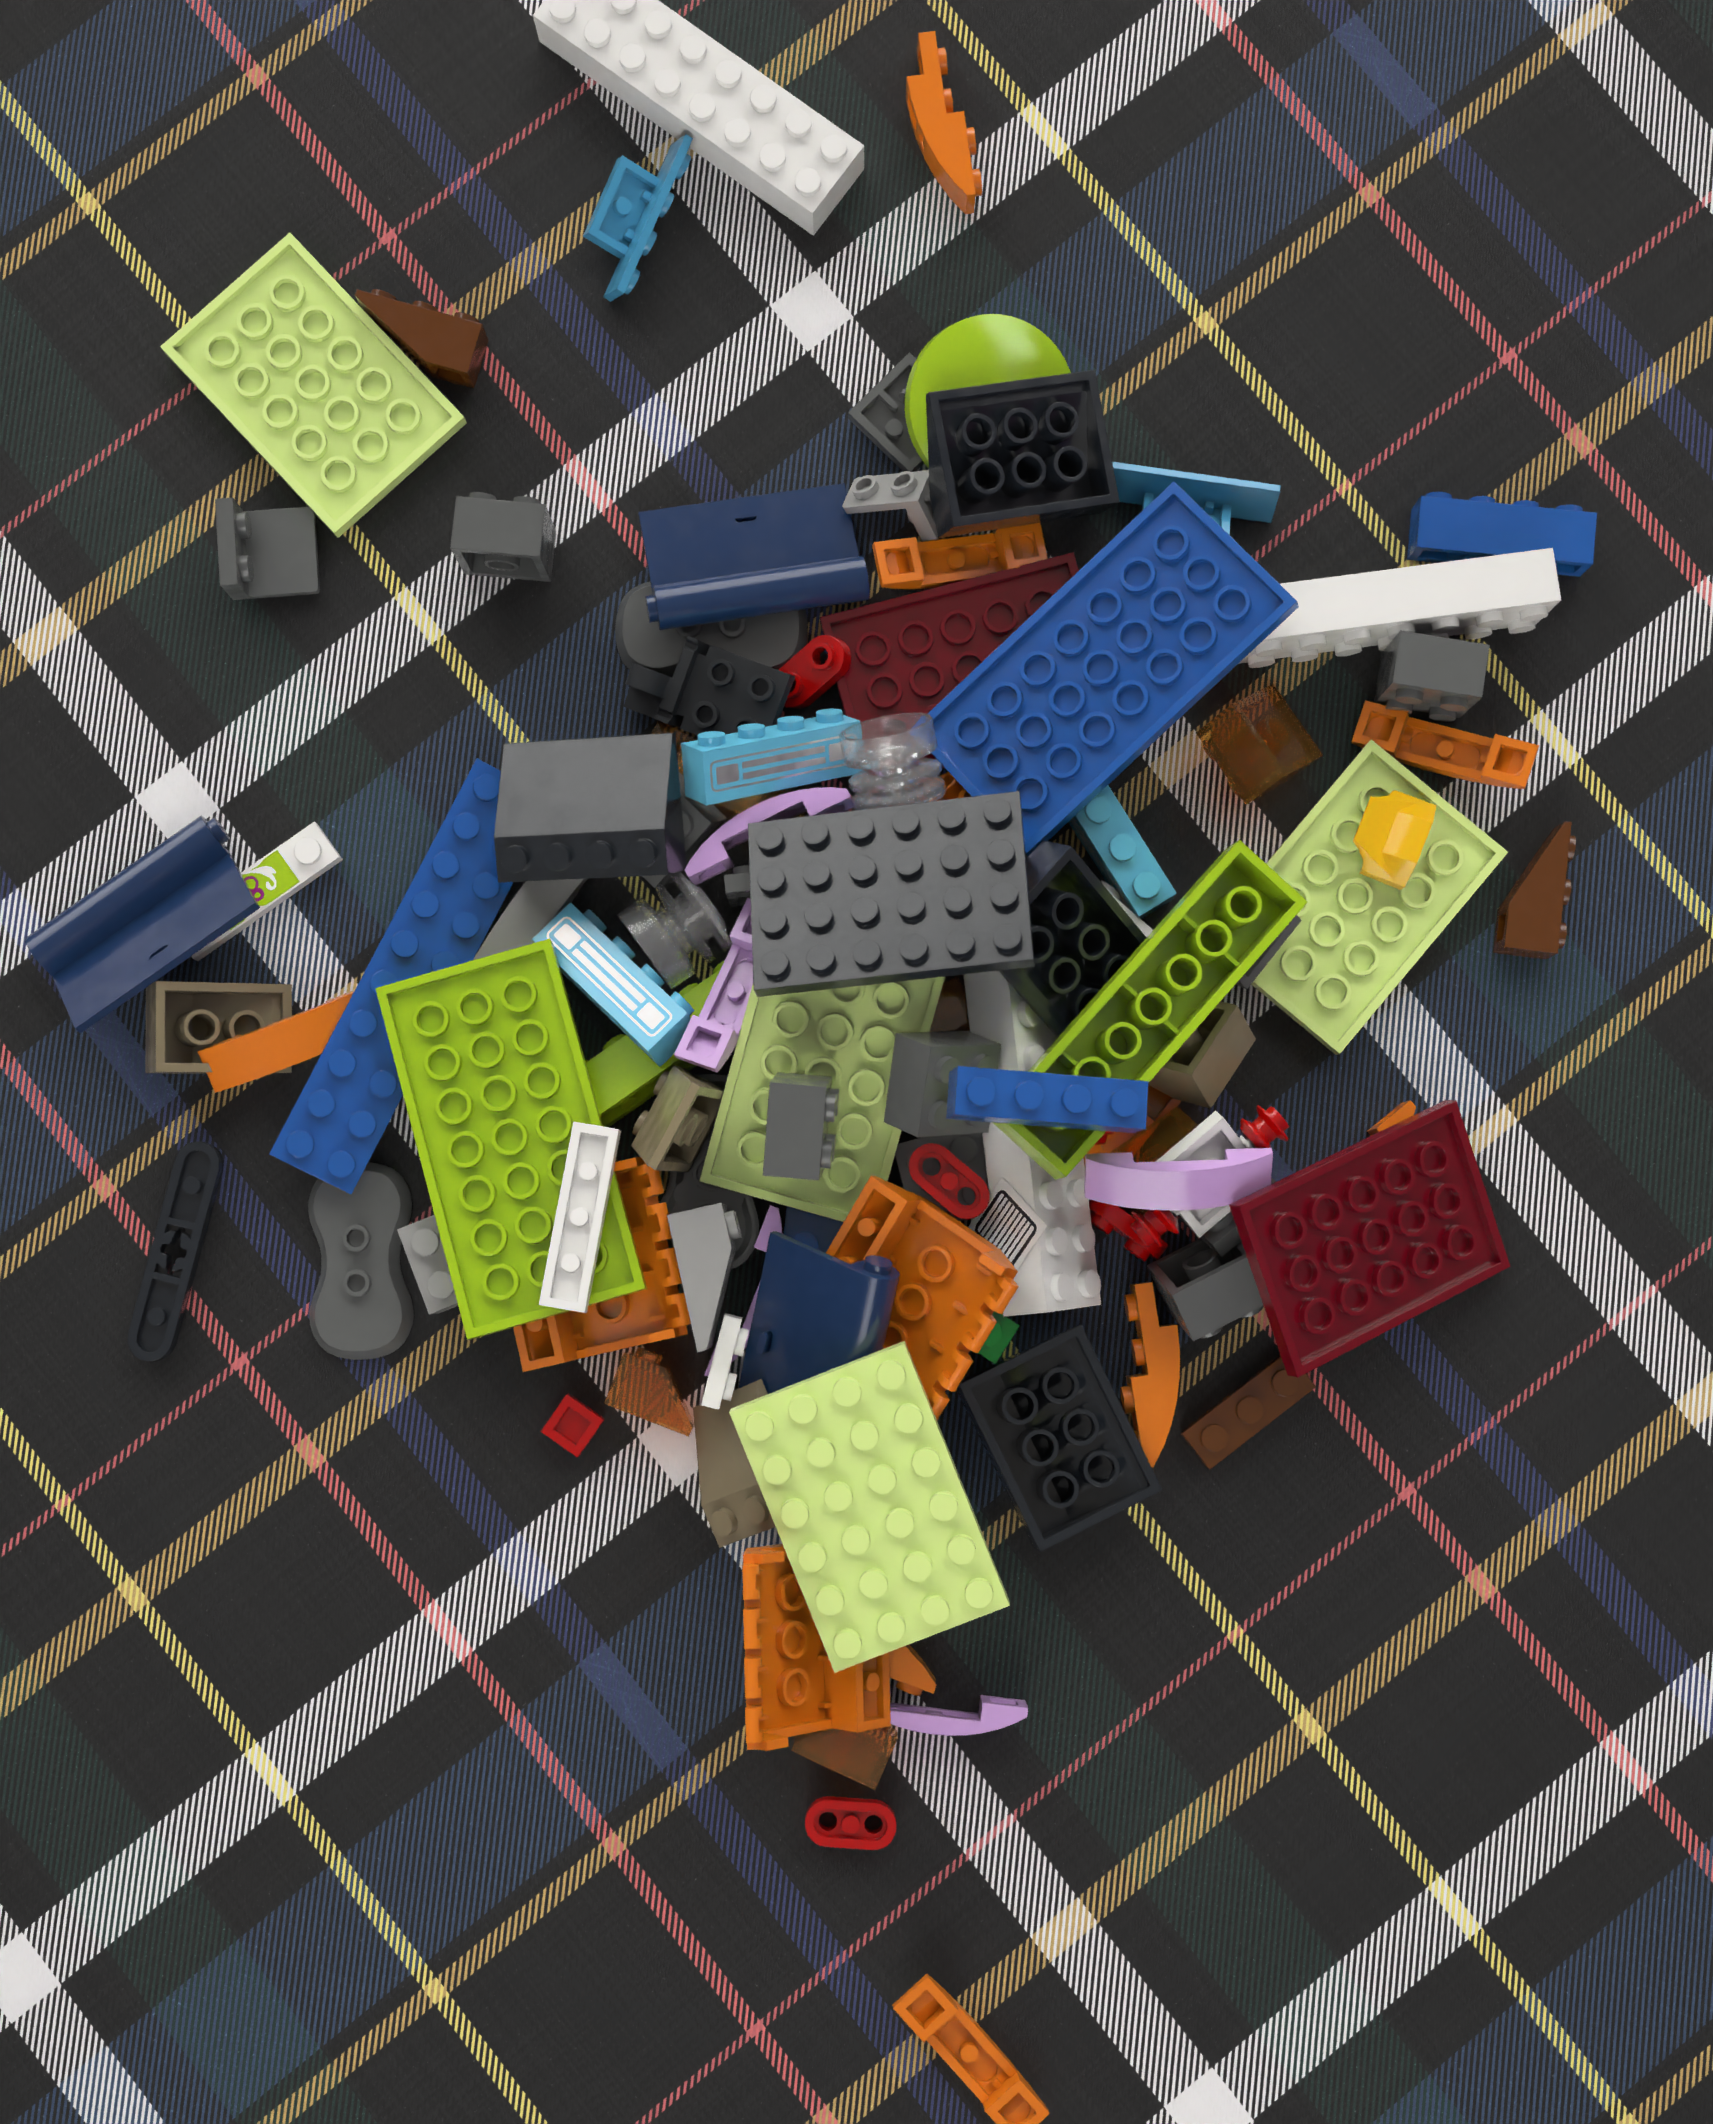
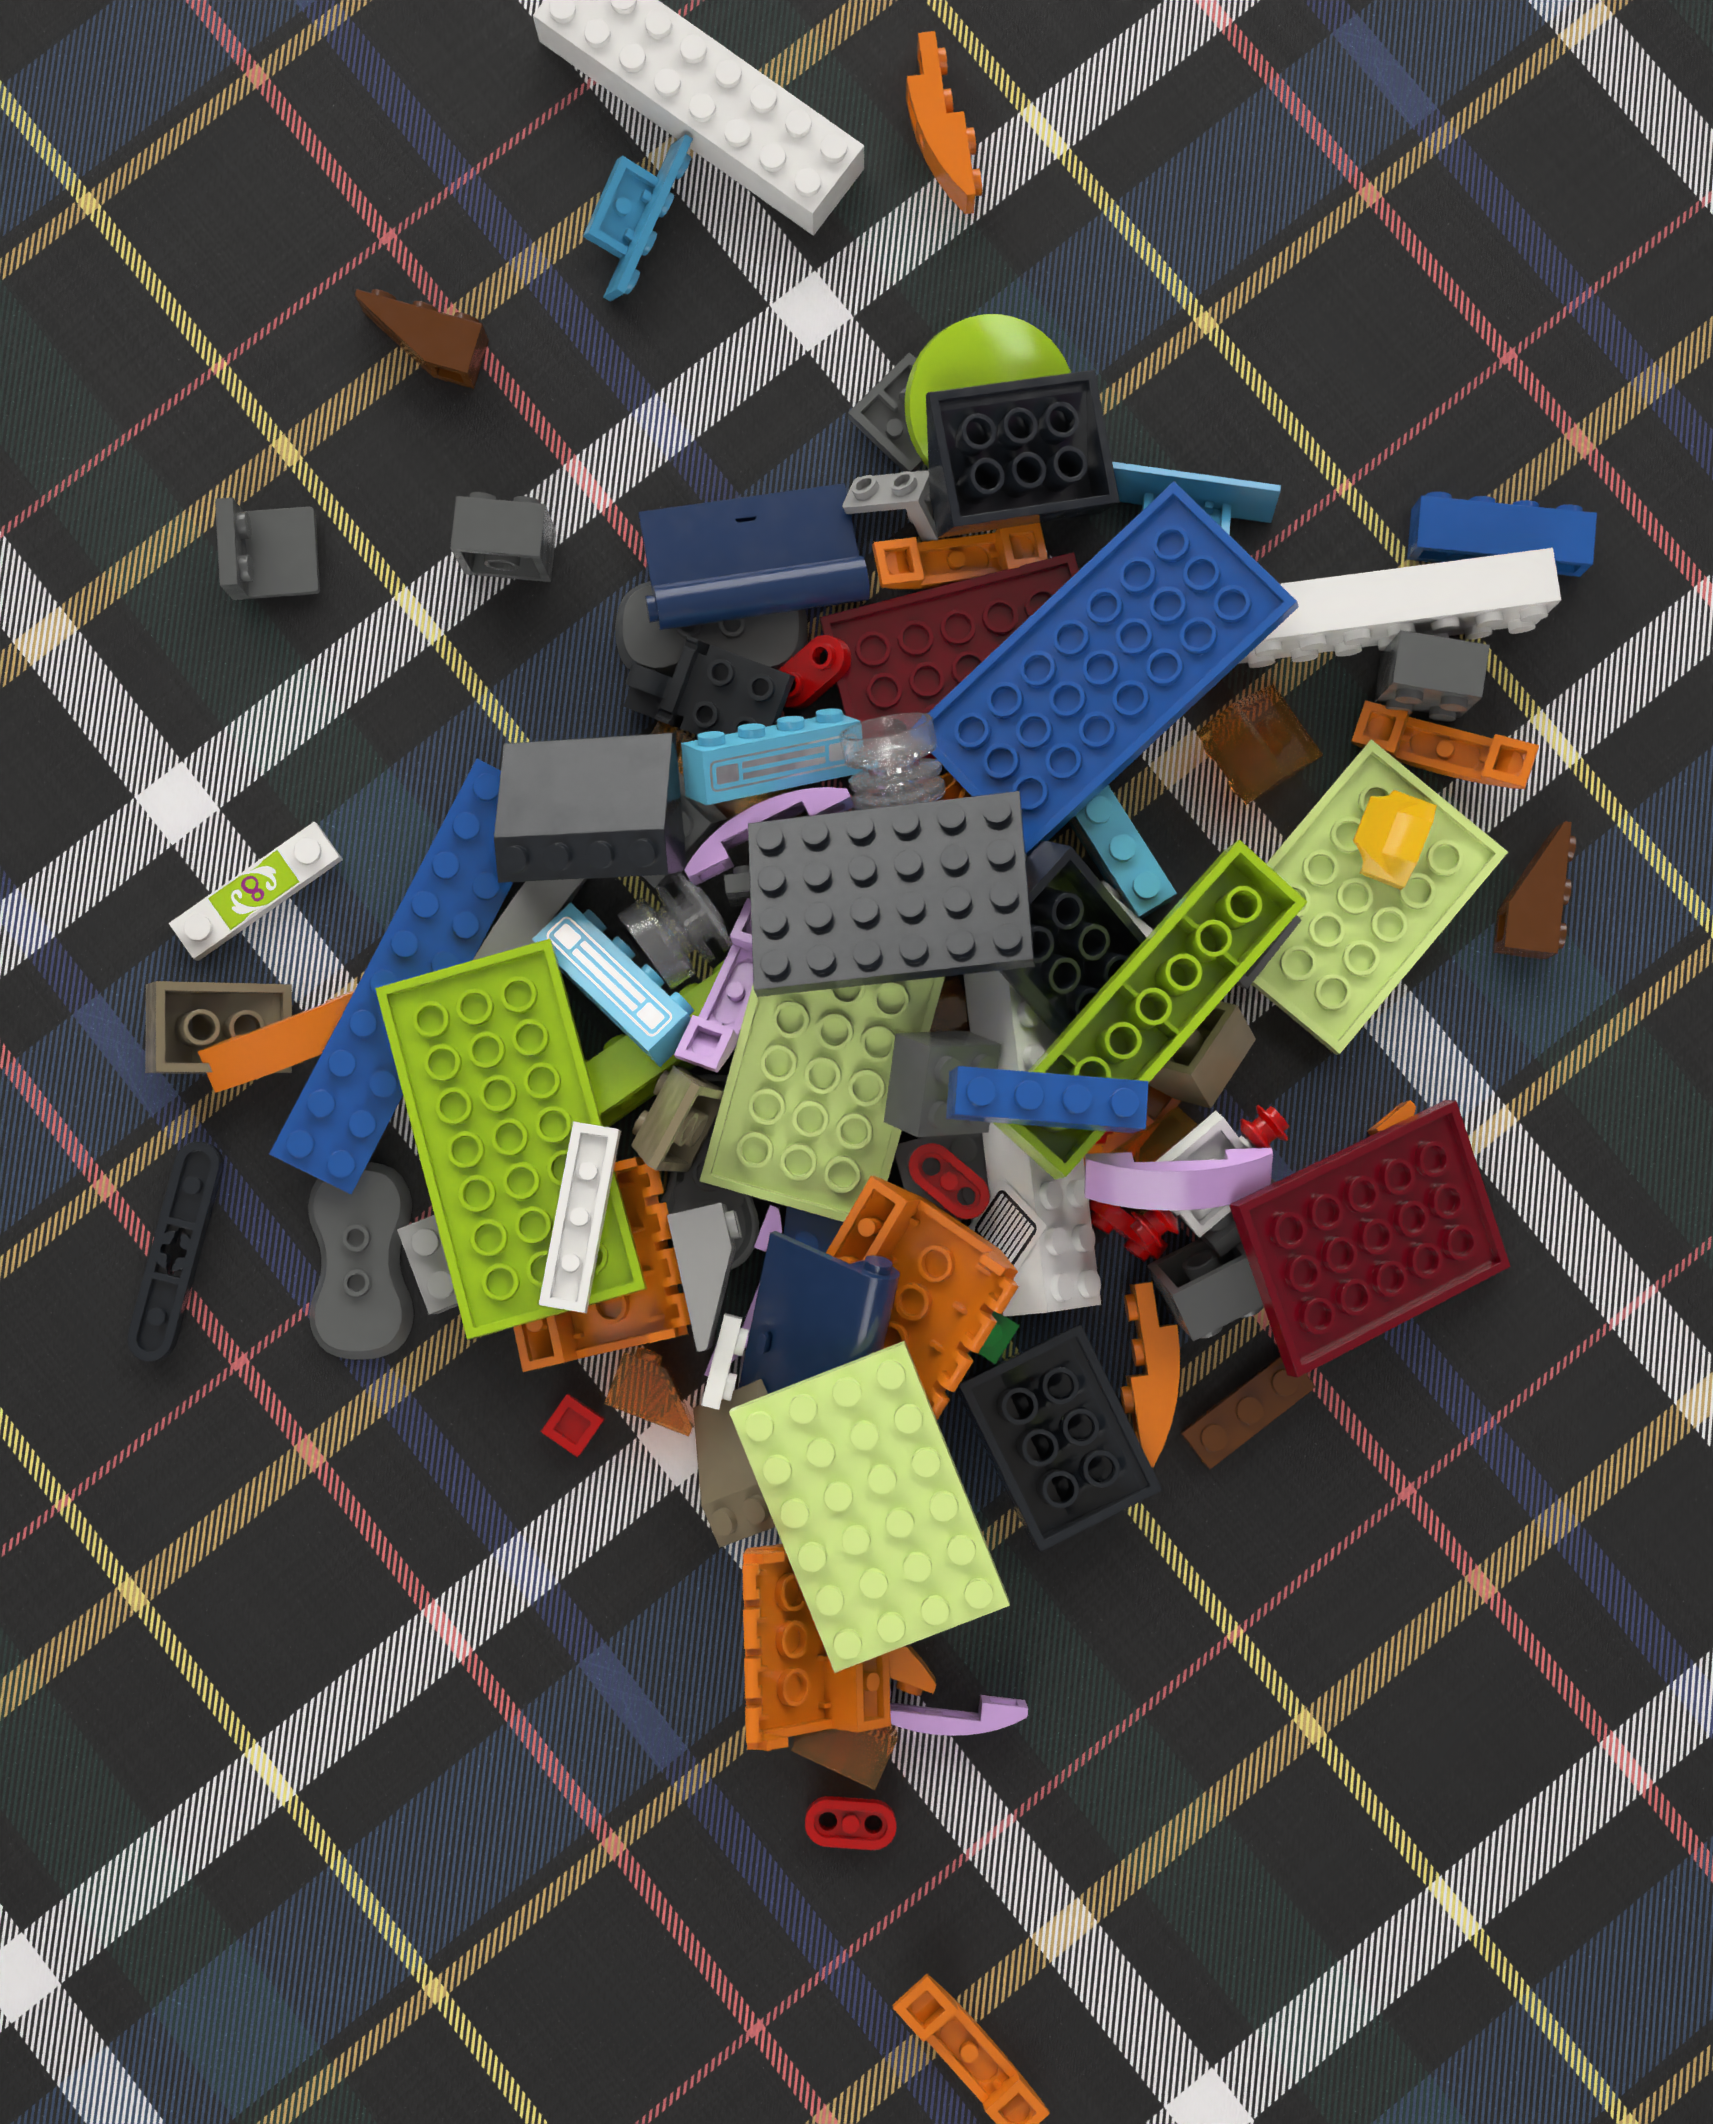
dark blue door [24,815,260,1033] -> none
yellowish green plate [160,232,467,538] -> none
dark grey brick [763,1072,839,1180] -> none

